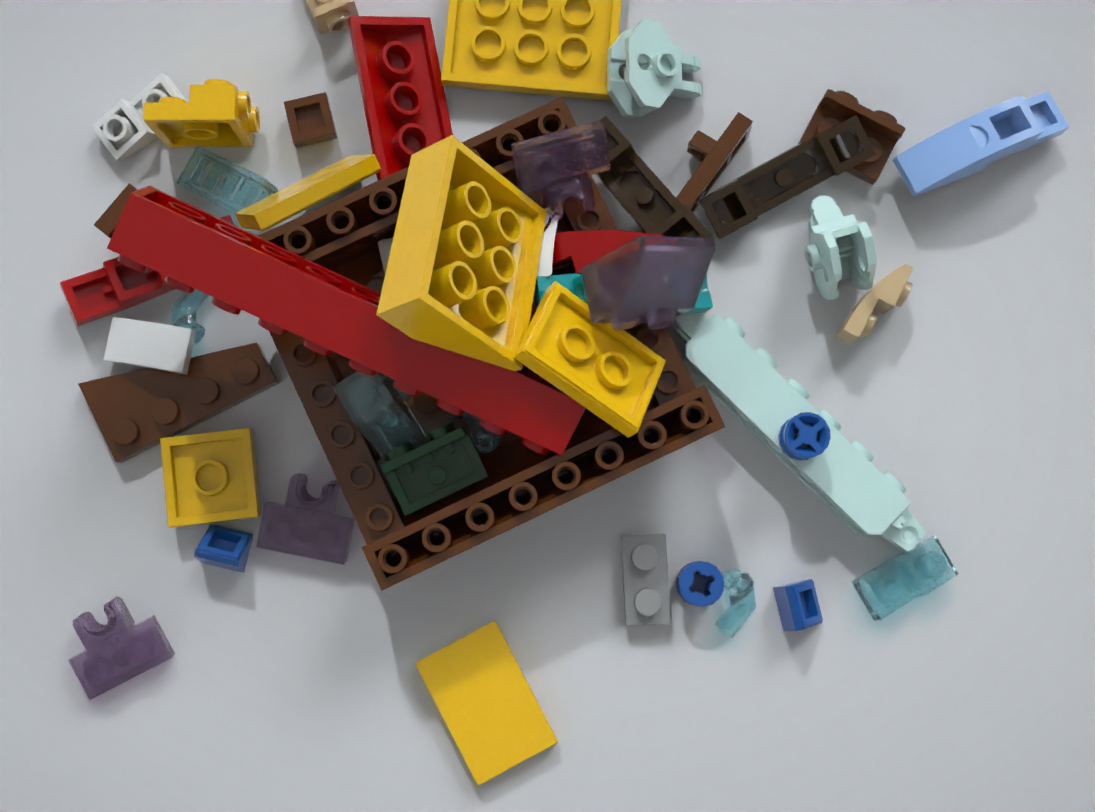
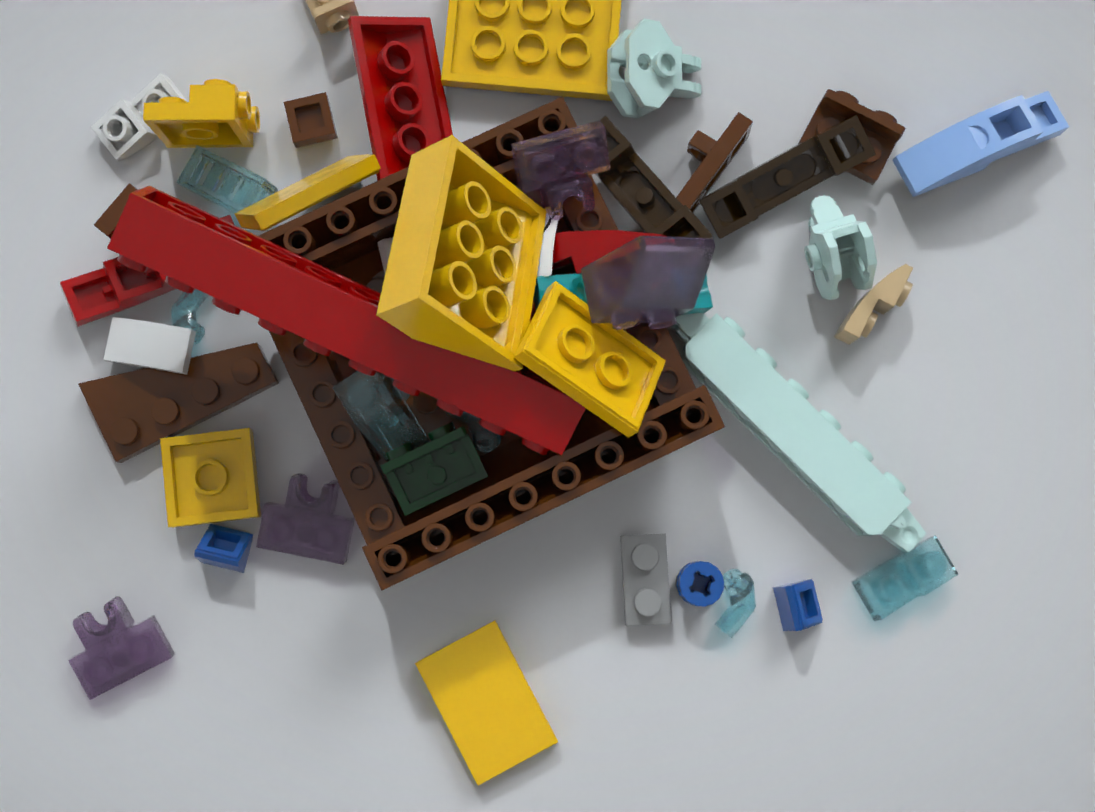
blue wheel [778,412,831,461] -> none

